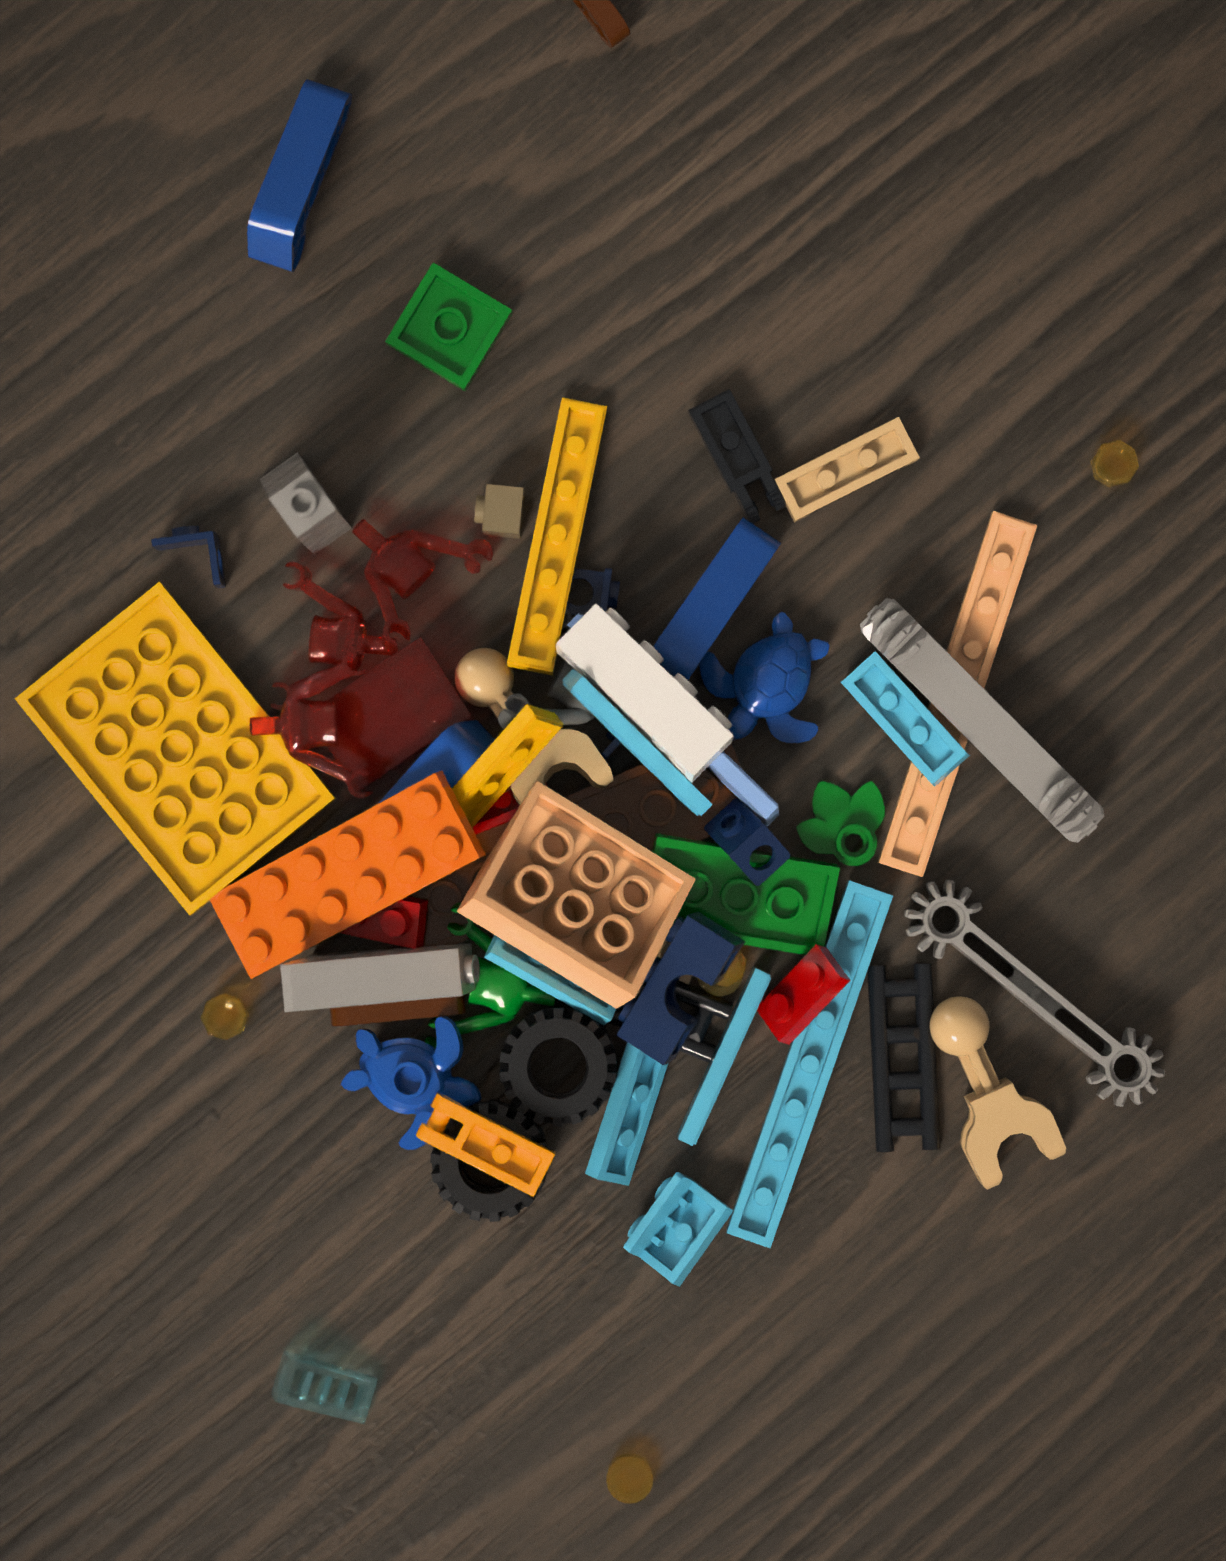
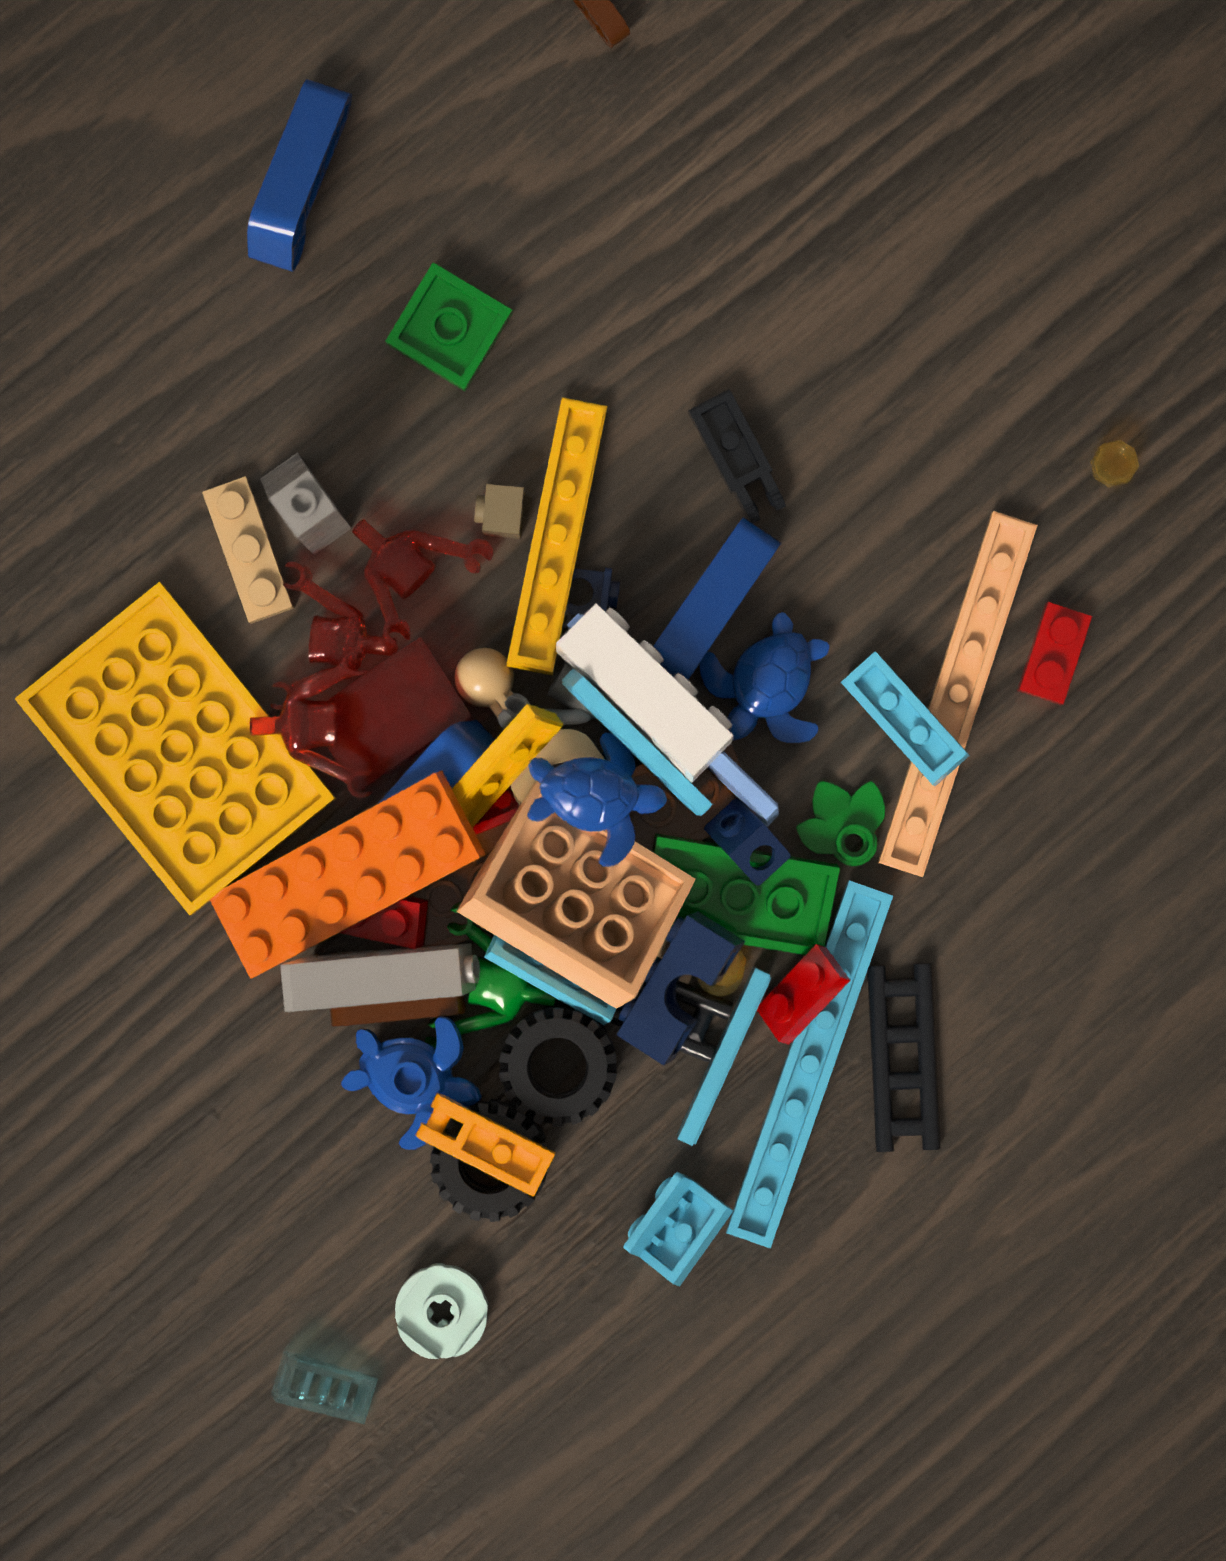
dark blue bracket [151,526,226,588] -> none
clear yellow tile [200,993,249,1040] -> none
medium azure plate [585,1042,668,1186] -> none
clear yellow tile [606,1453,653,1504] -> none
tan plate [774,417,920,522] -> none
light grey arm [860,598,1105,843] -> none
light grey arm [904,880,1165,1107] -> none
tan piece [930,996,1066,1190] -> none
none -> tan plate [202,476,294,624]
none -> light aqua plate [395,1263,488,1359]
none -> blue animal [527,733,668,867]
none -> red plate [1017,602,1092,705]

